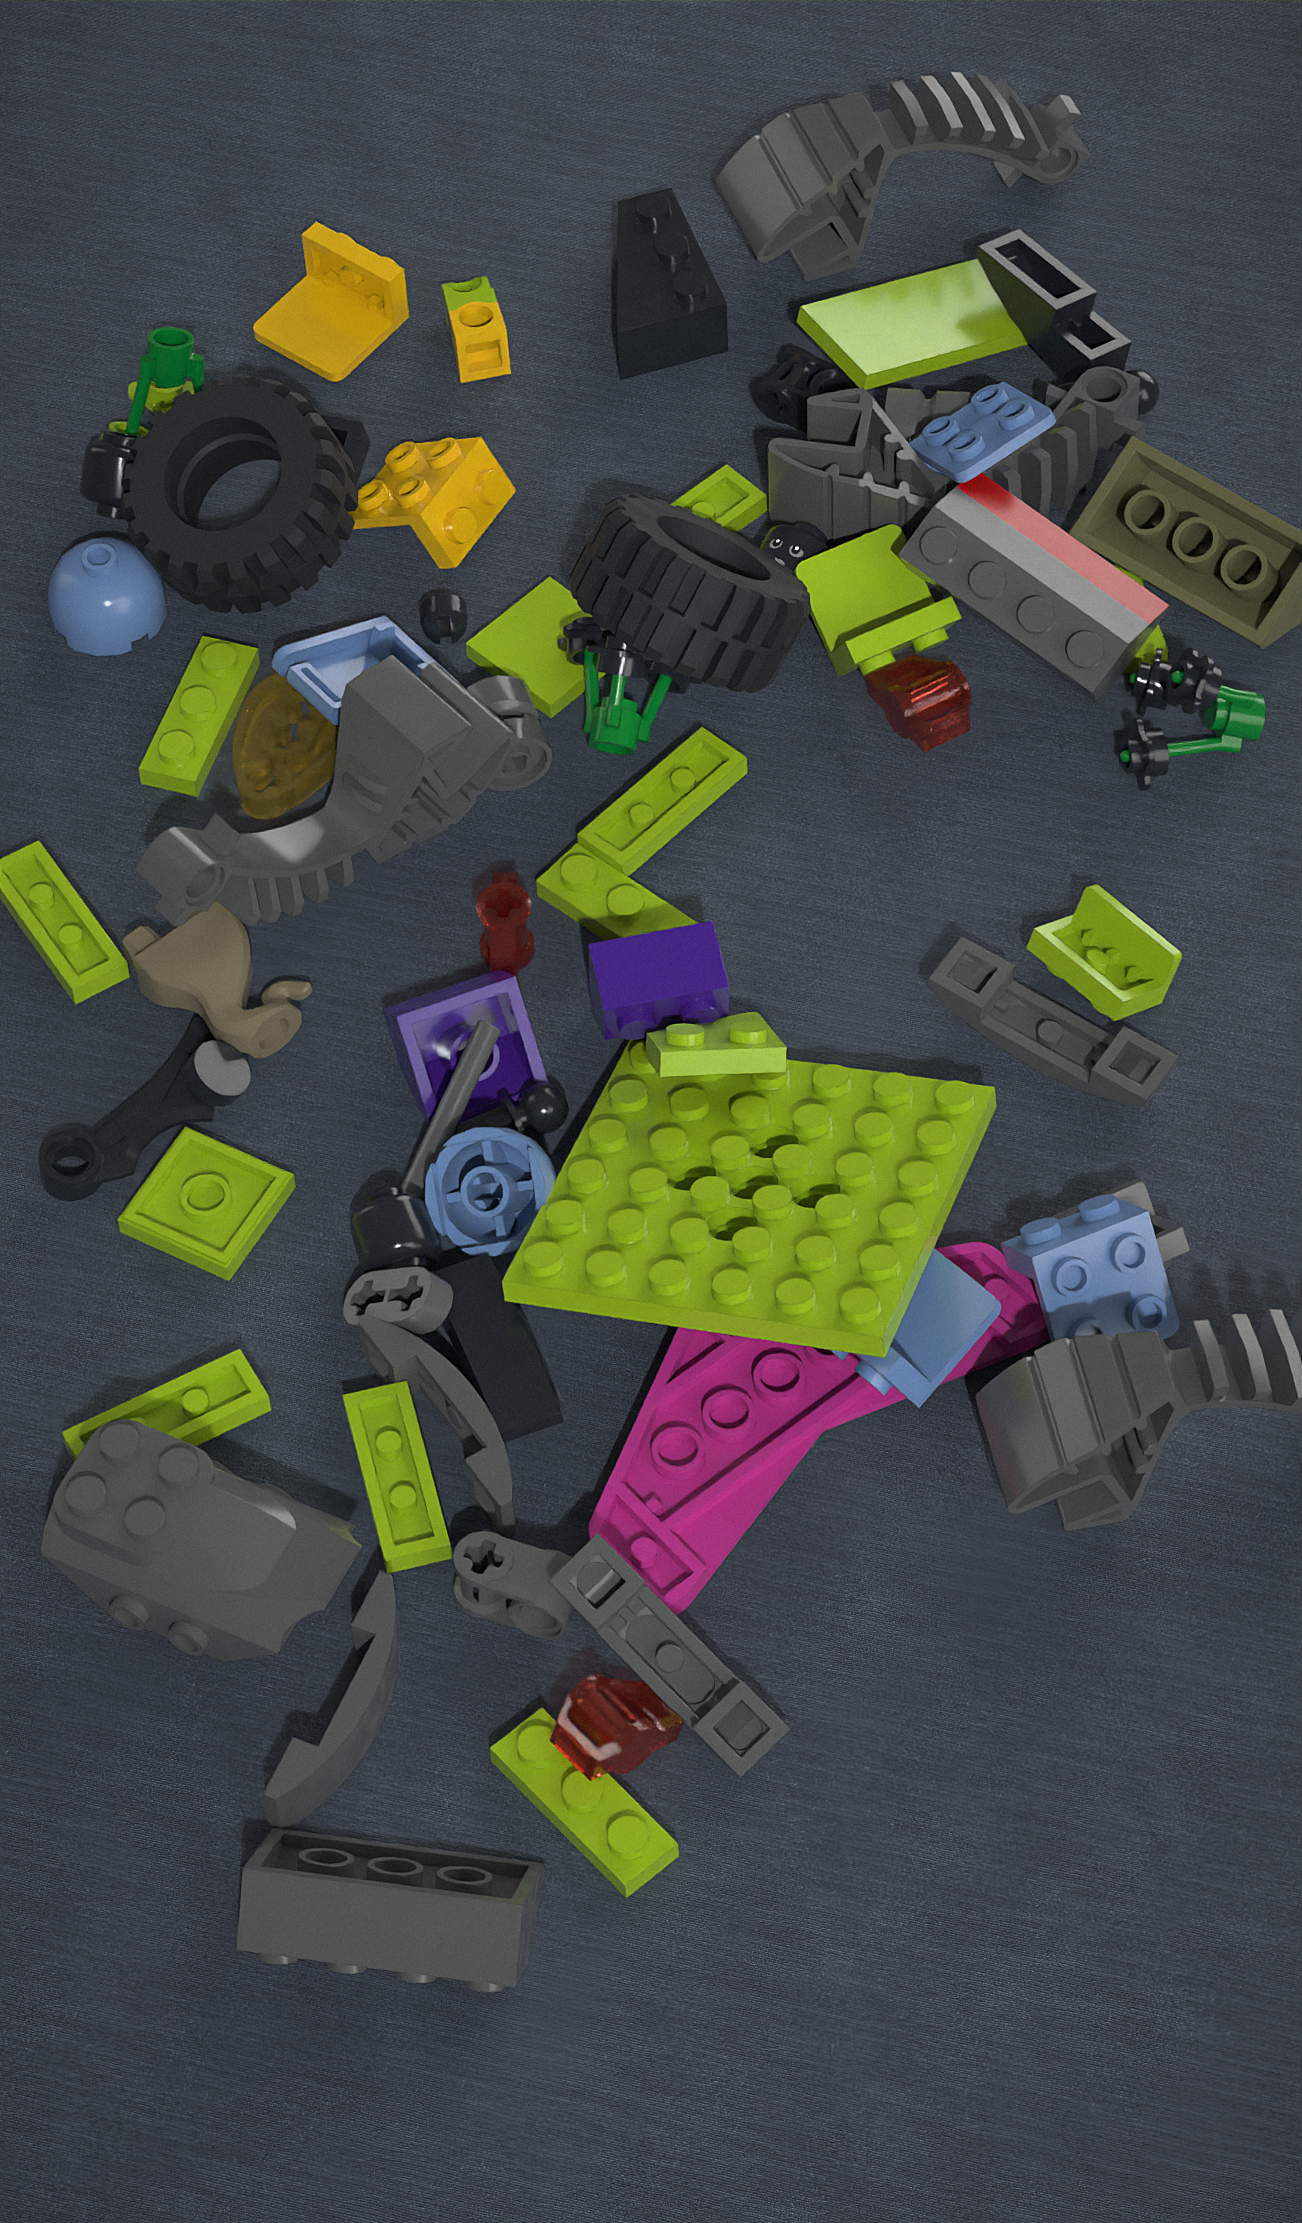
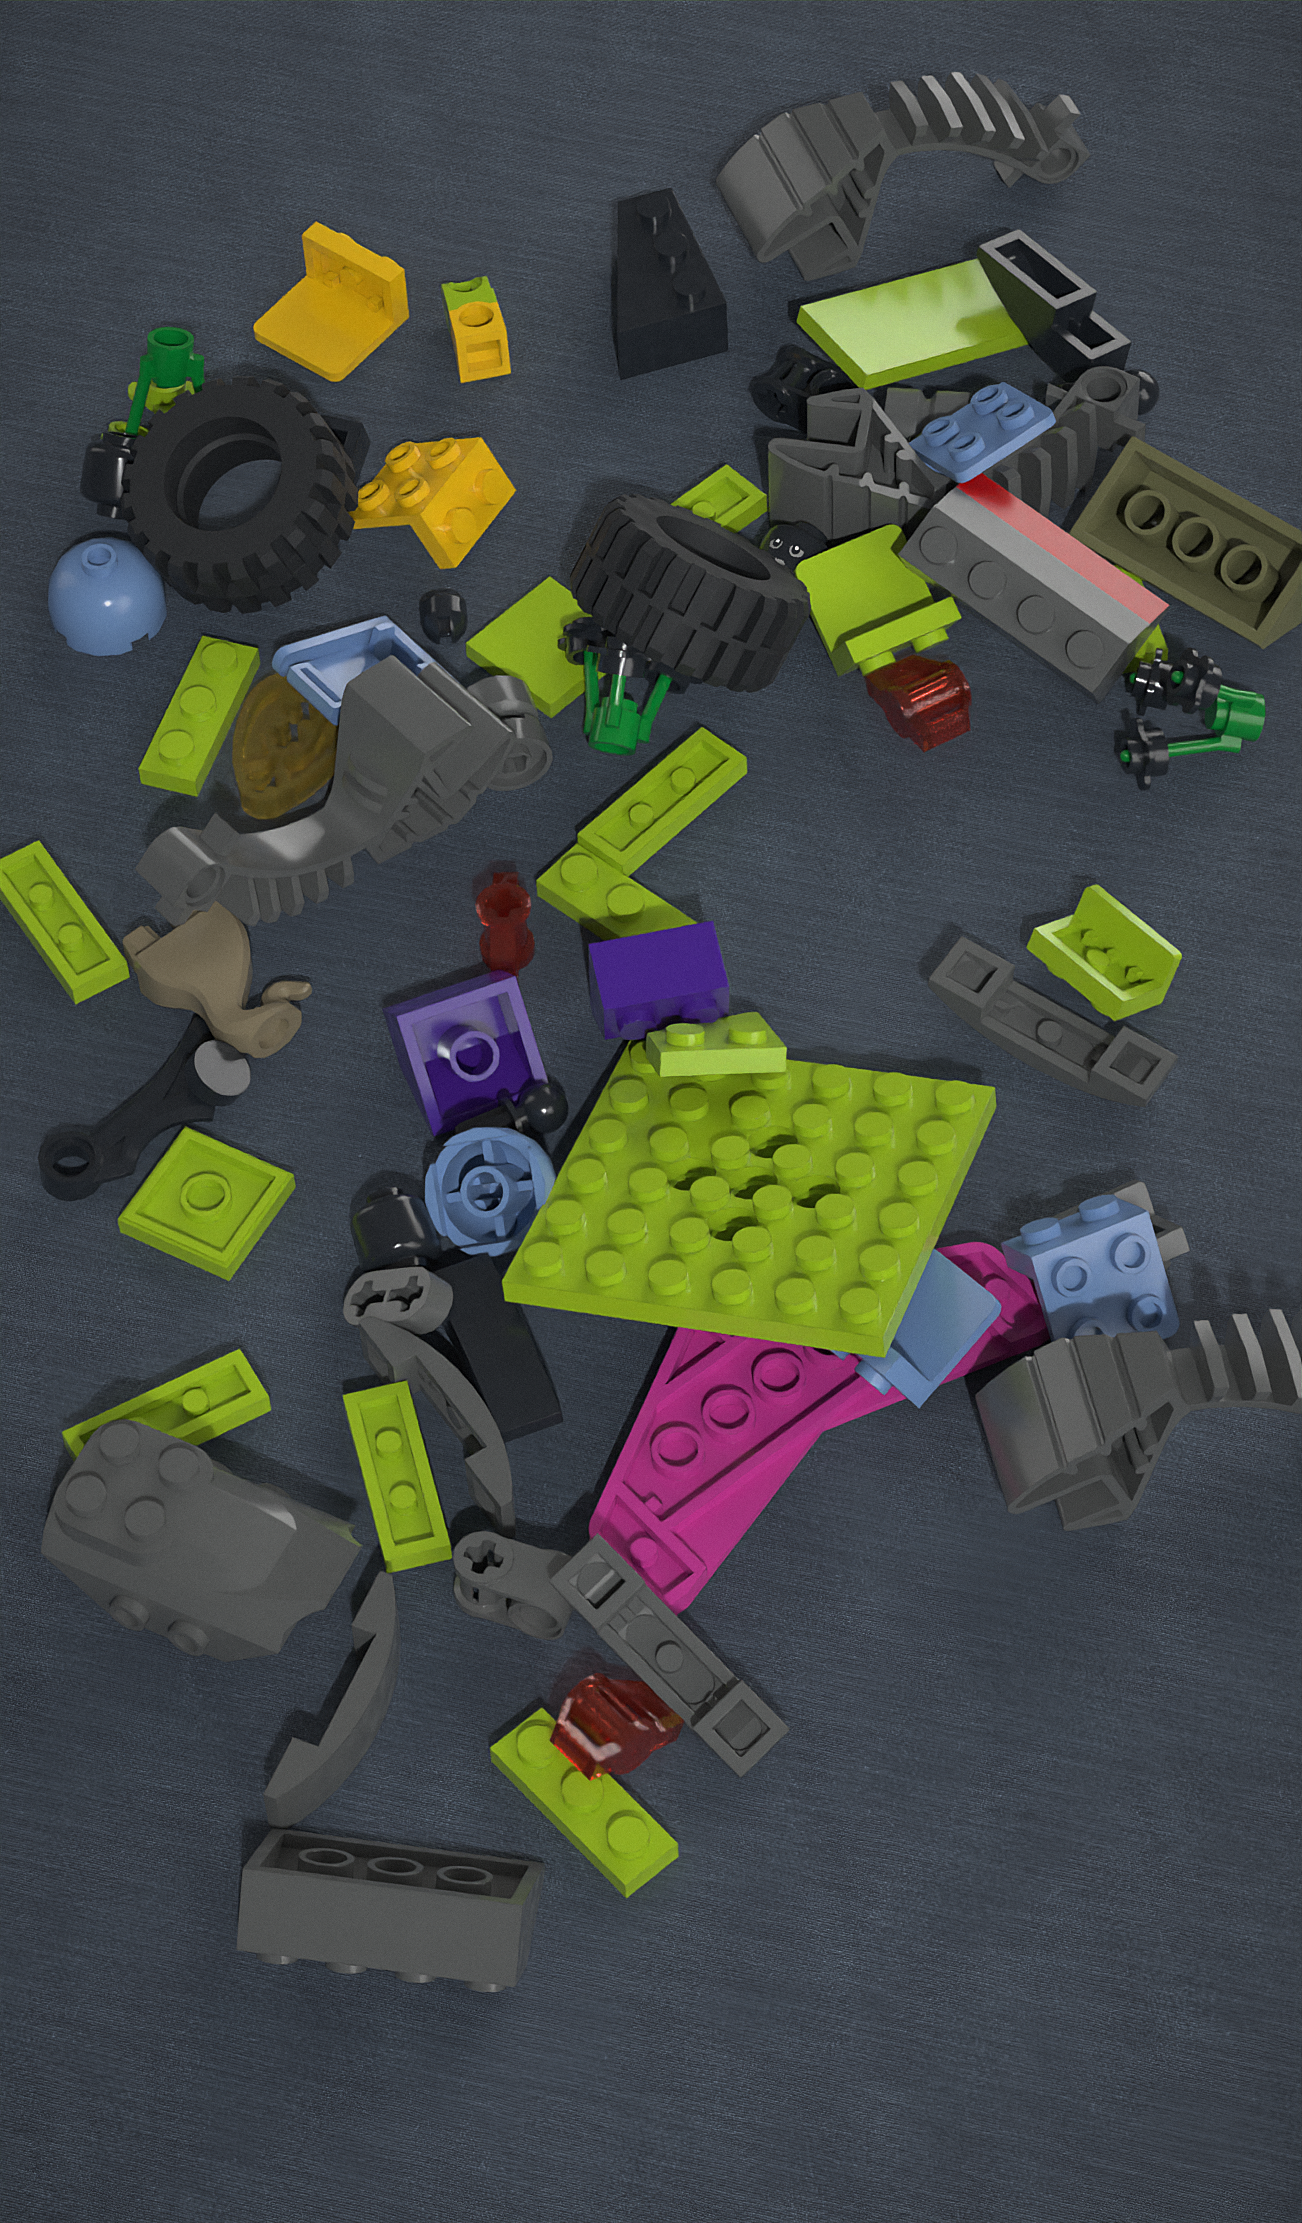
dark grey bar [400,1020,501,1198] -> none

